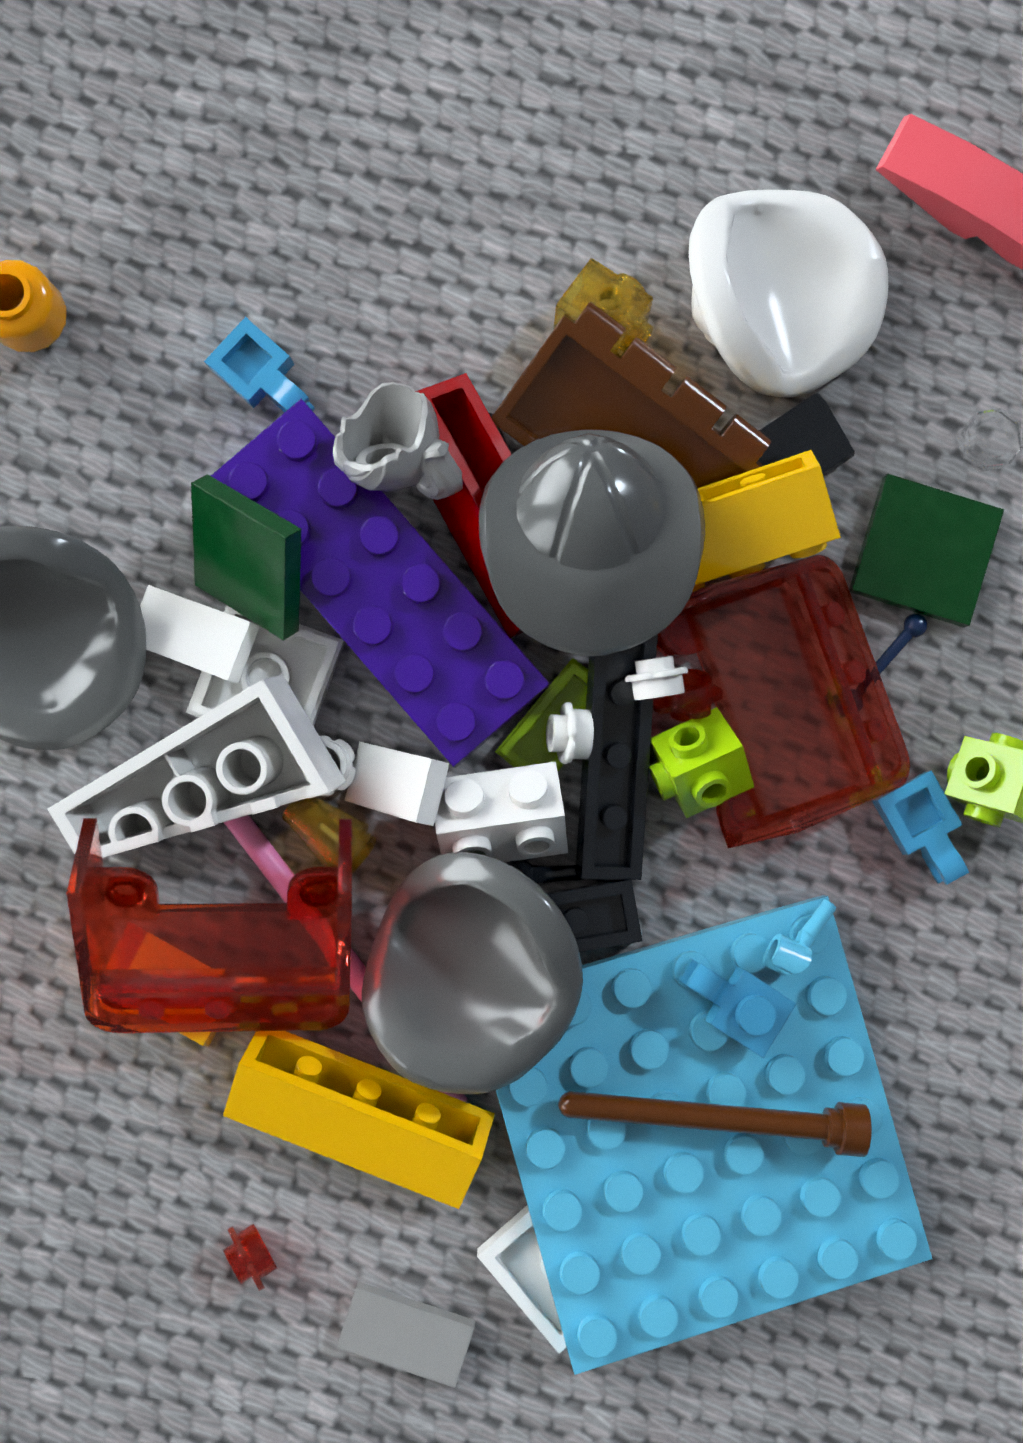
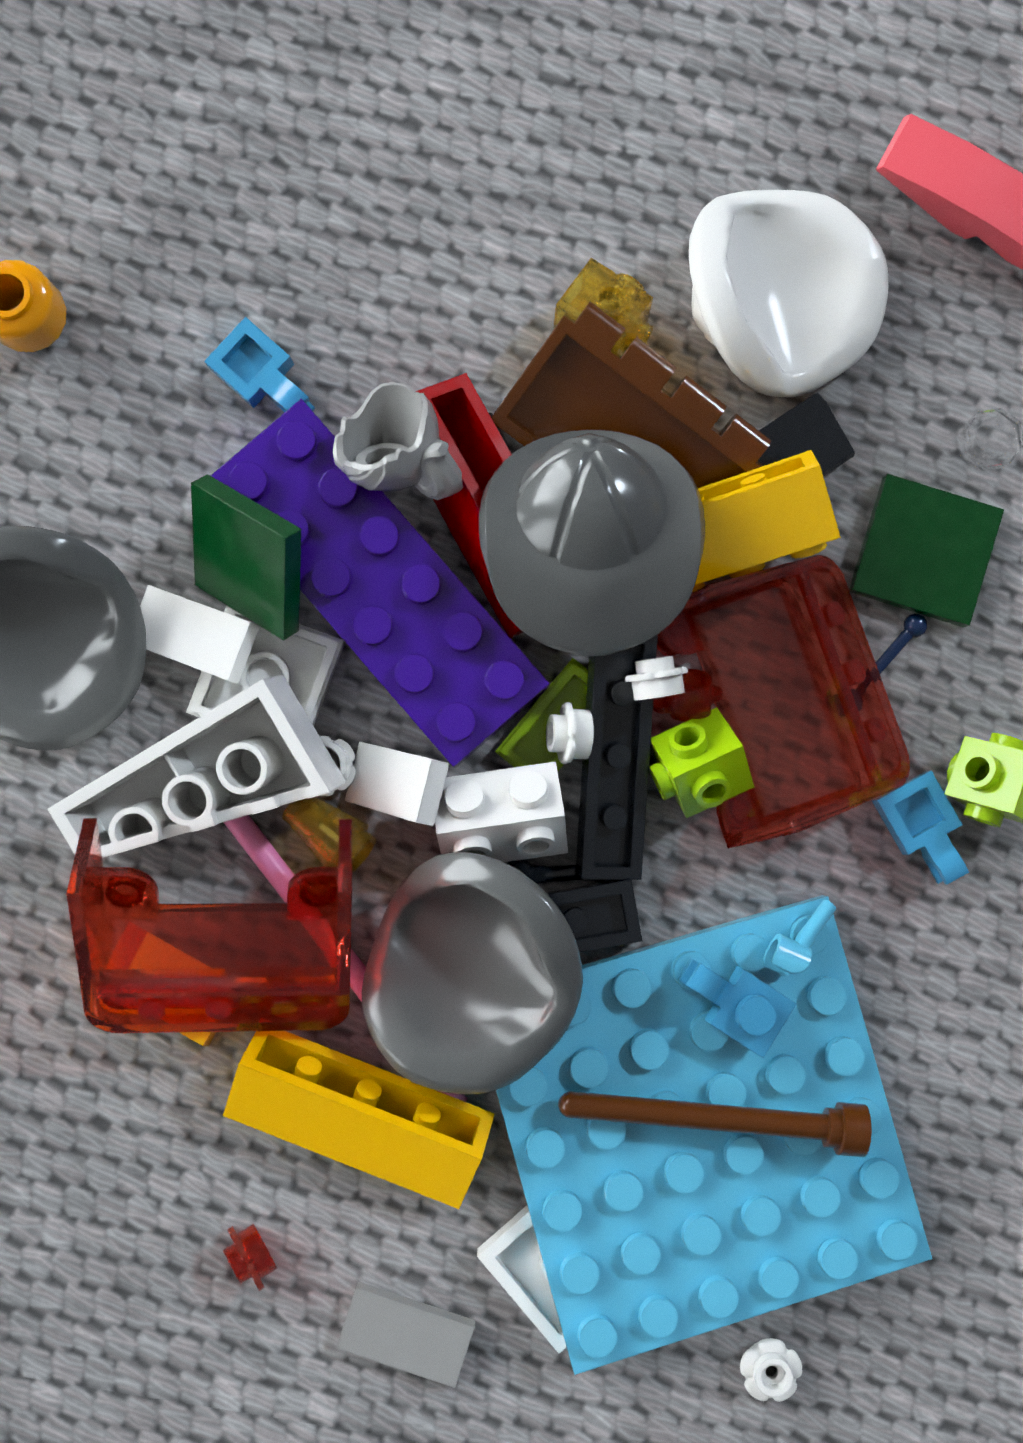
none -> white plate [740,1338,802,1402]

